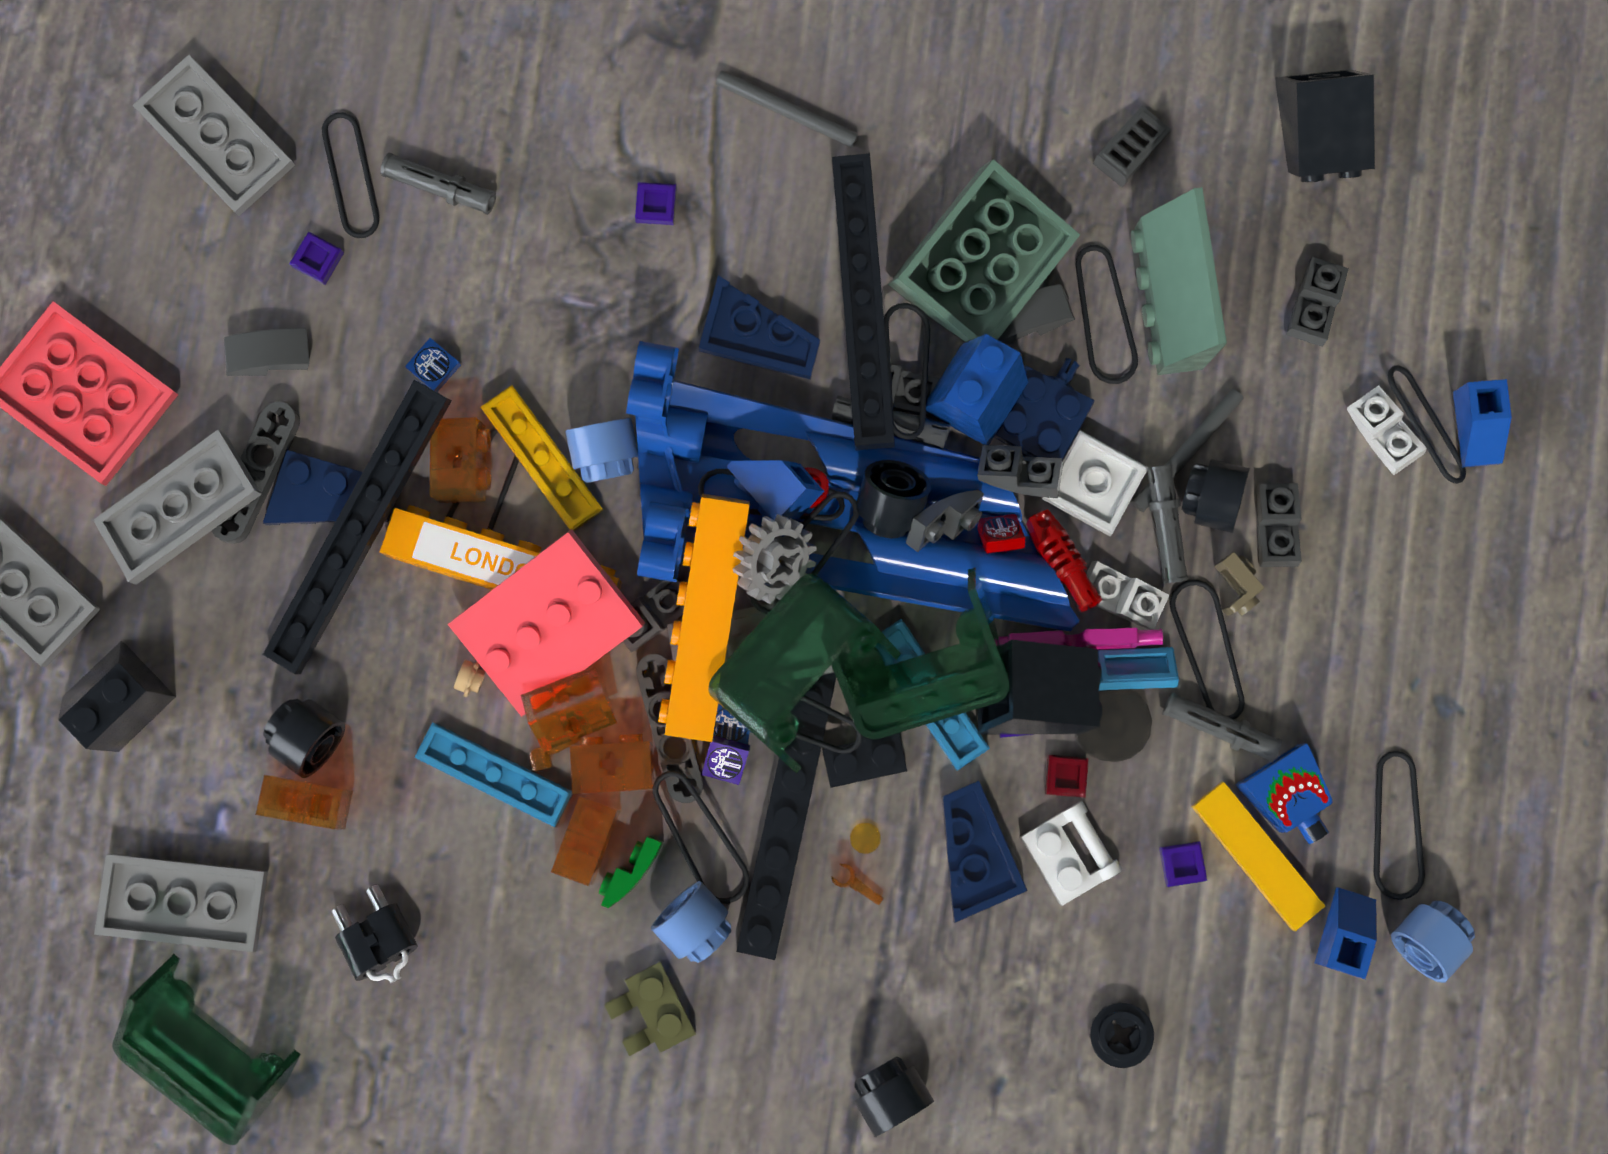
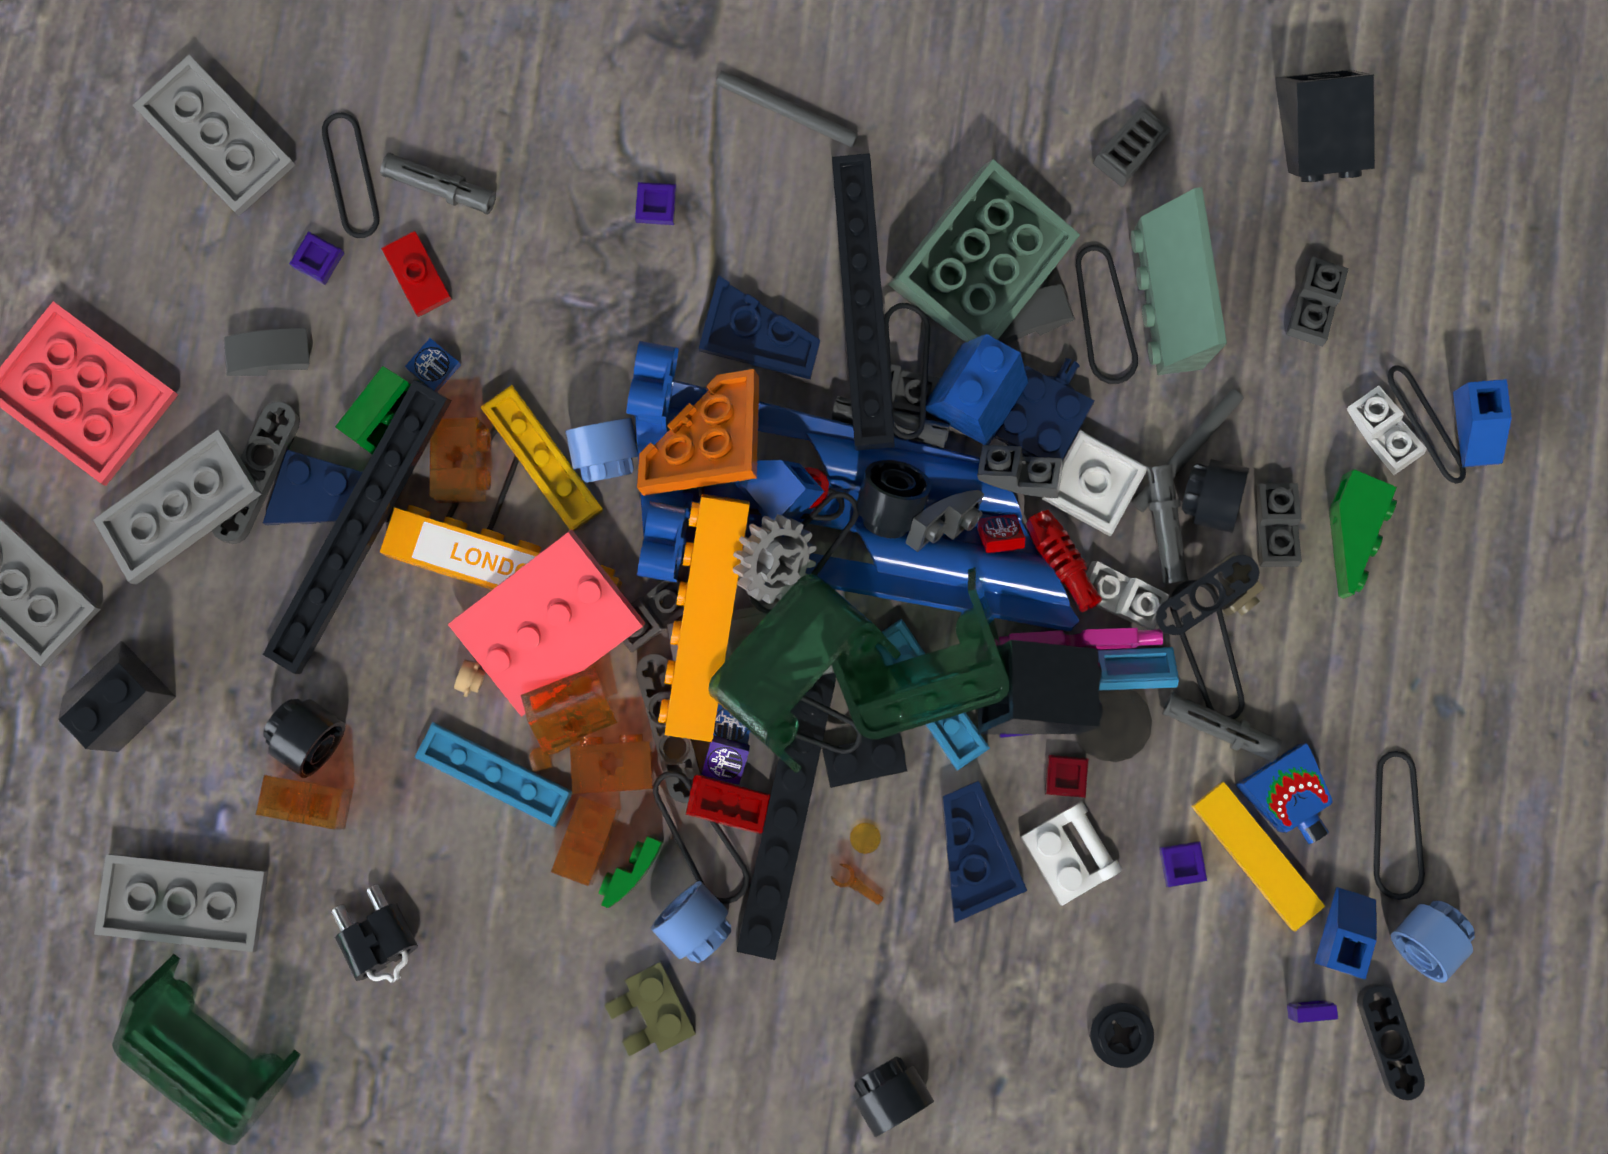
none -> green brick [335,366,411,455]
none -> red plate [381,231,452,317]
none -> orange plate [637,369,759,496]
none -> red plate [686,775,770,834]
none -> black beam [1156,555,1260,635]
none -> dark purple tile [1287,1000,1338,1023]
none -> green slope [1329,469,1397,599]
none -> black beam [1357,984,1425,1101]

